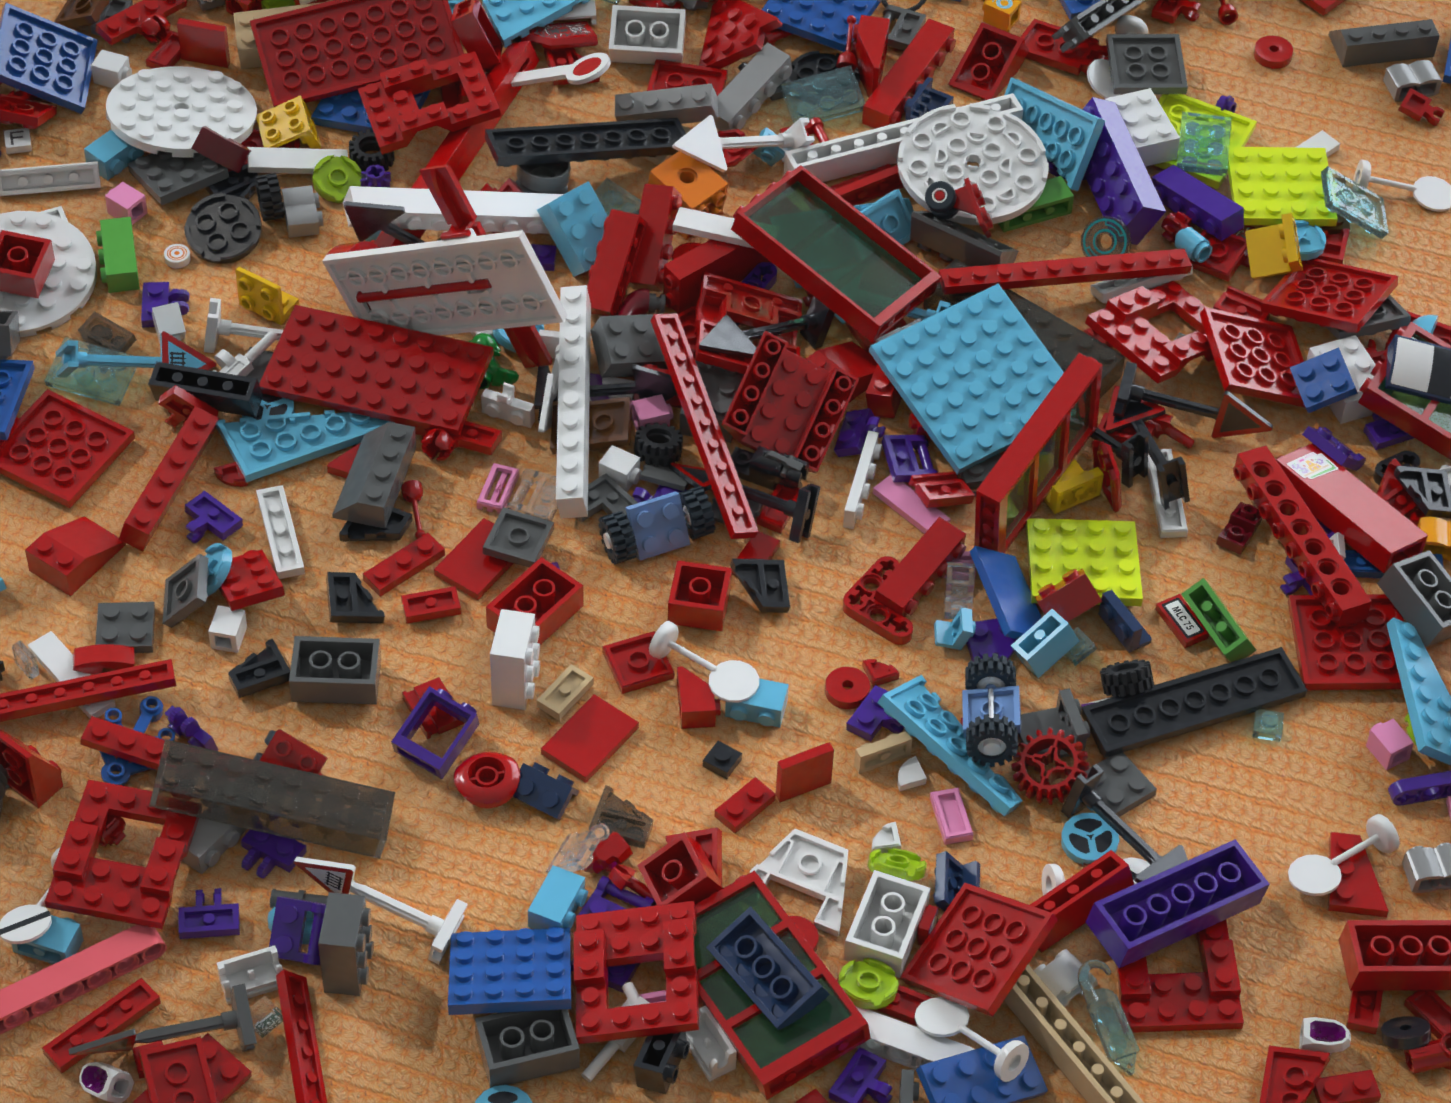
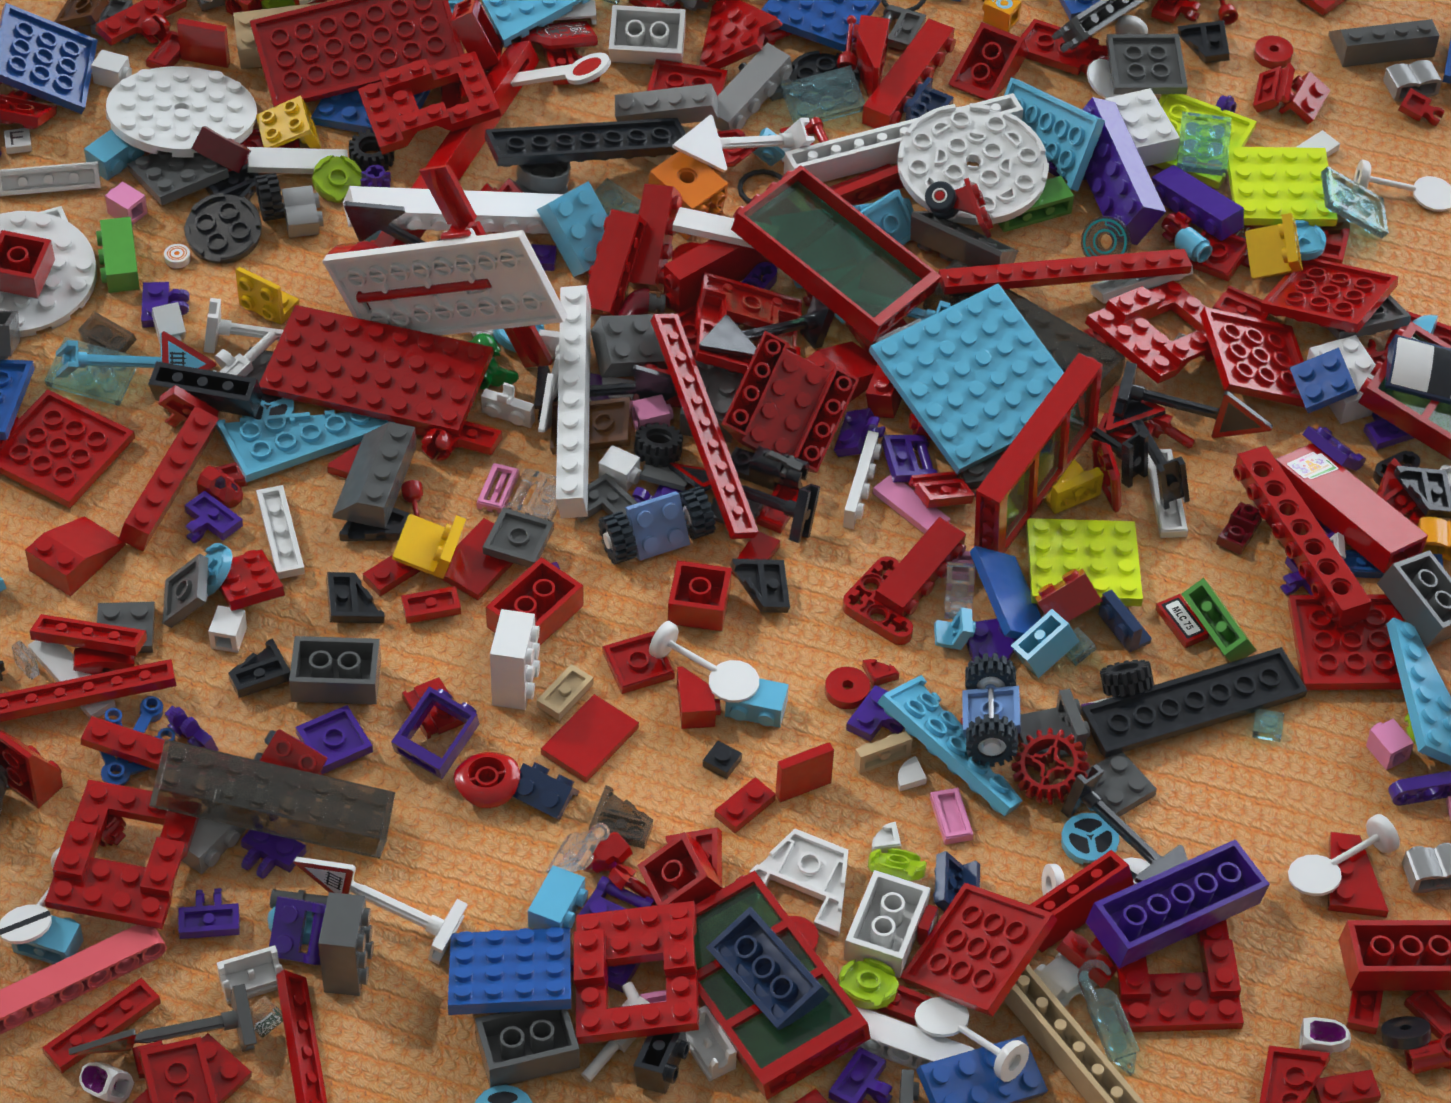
none -> red plate [30,614,147,656]
none -> red rock [196,466,243,508]
none -> dark purple plate [296,705,373,774]
none -> yellow bracket [392,514,466,579]
none -> black piece [737,169,783,203]
none -> red plate [1056,930,1117,988]
none -> black wing [1178,20,1230,63]
none -> red plate [1253,63,1295,113]
none -> bracket [1278,71,1331,124]

